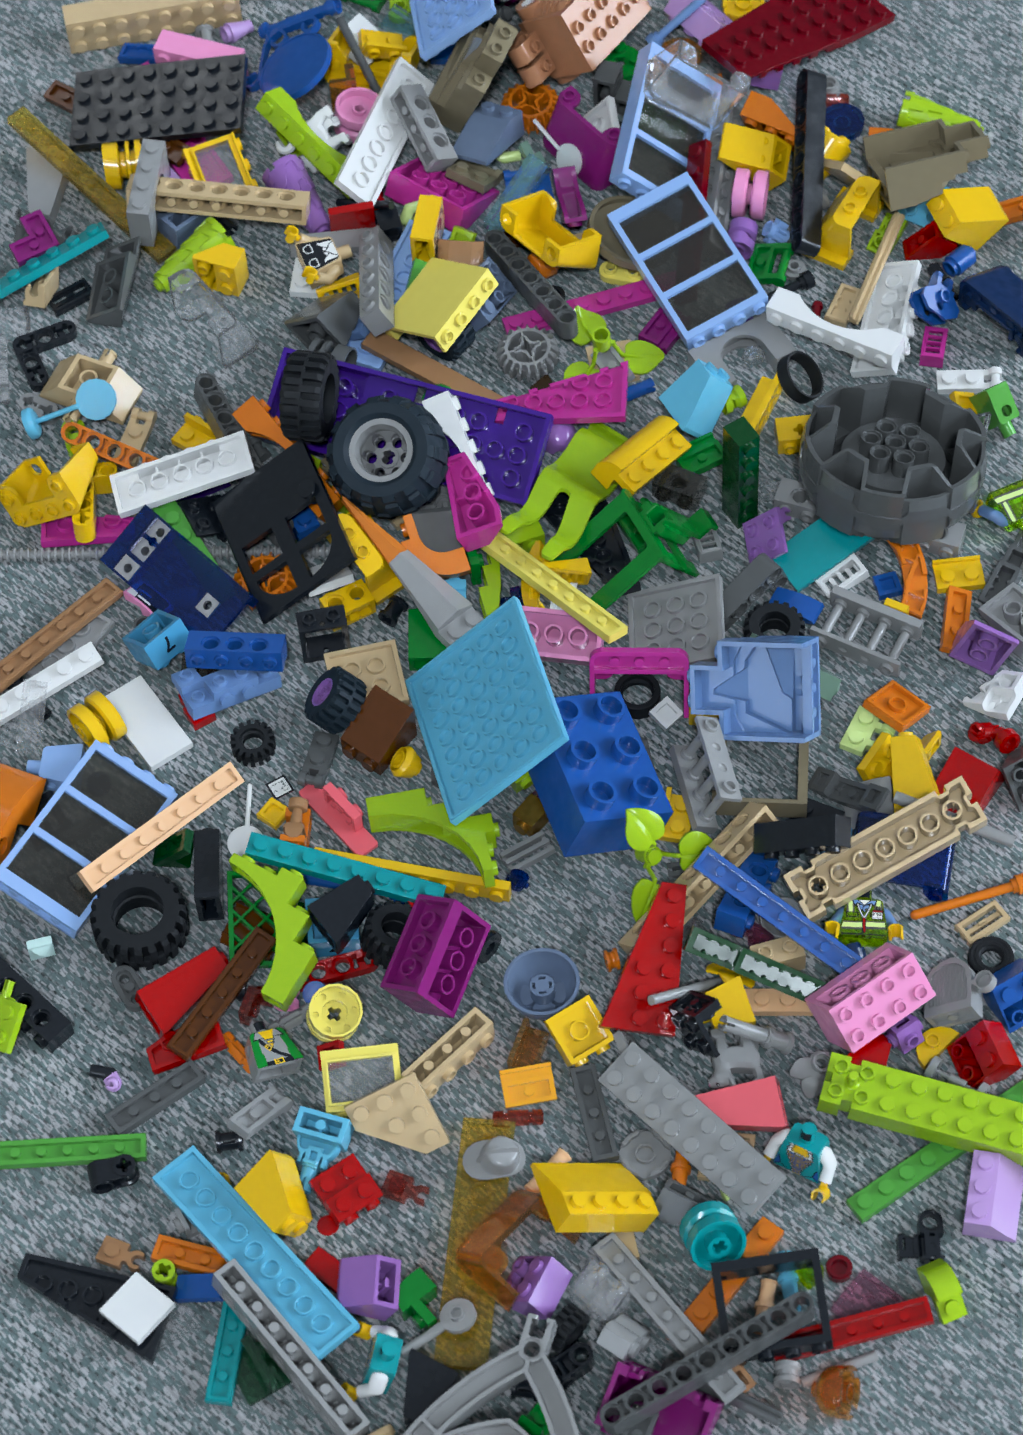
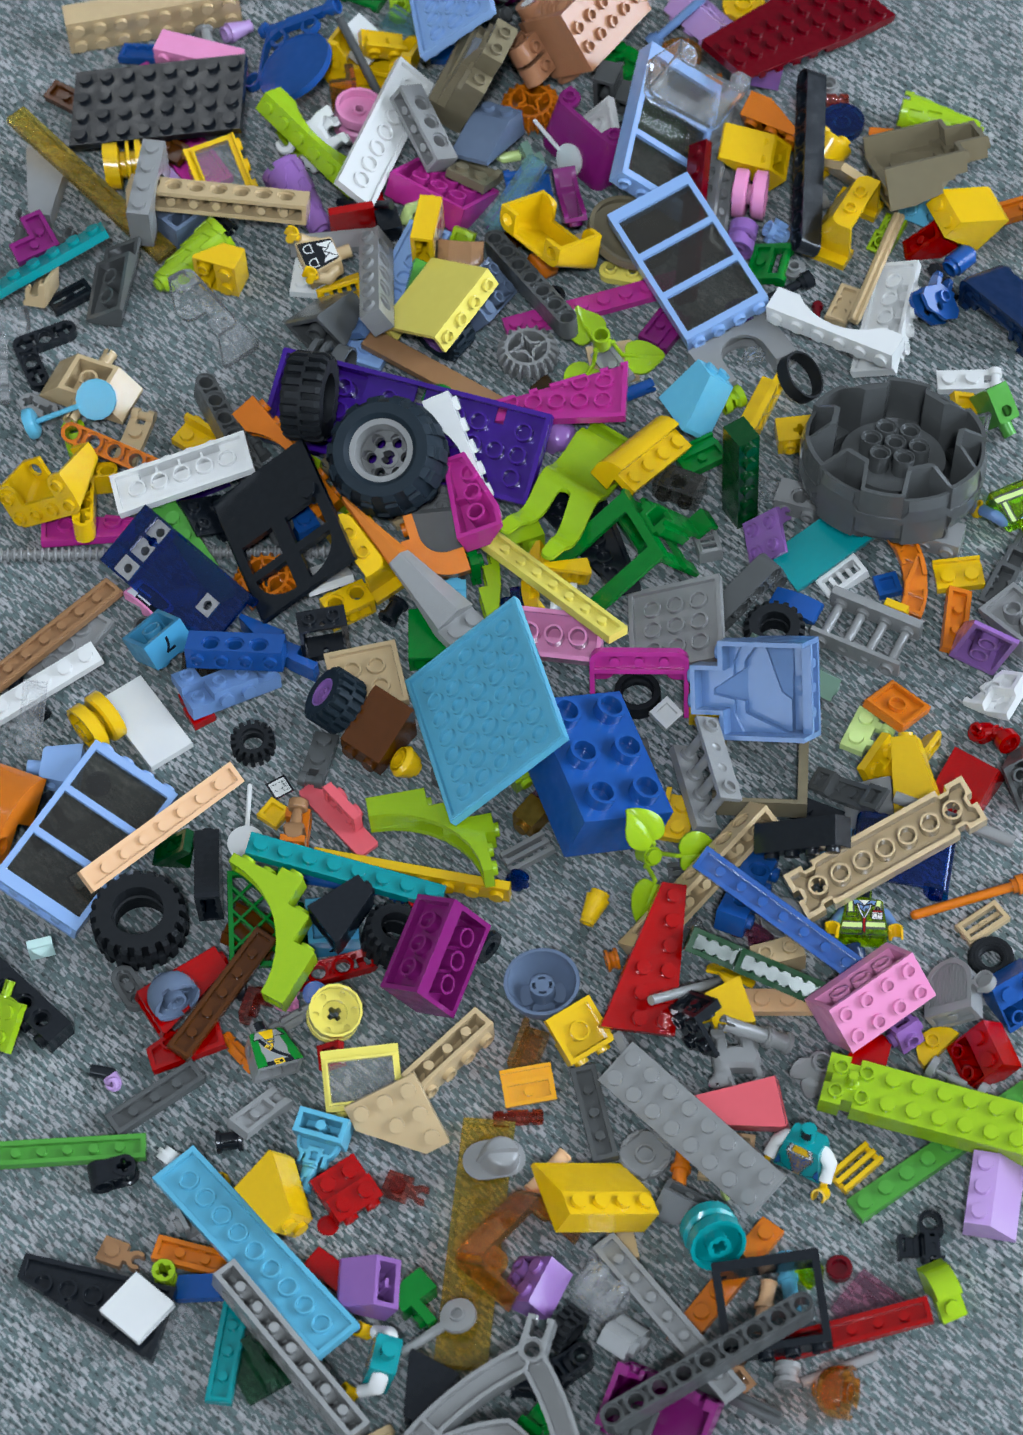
dark pink slope [919,326,948,368] -> none
none -> sand blue cylinder [147,970,200,1022]
none -> white plate [156,1145,180,1165]
none -> blue slope [239,614,320,682]
none -> yellow cone [580,888,610,927]
none -> yellow tile [832,1141,884,1195]

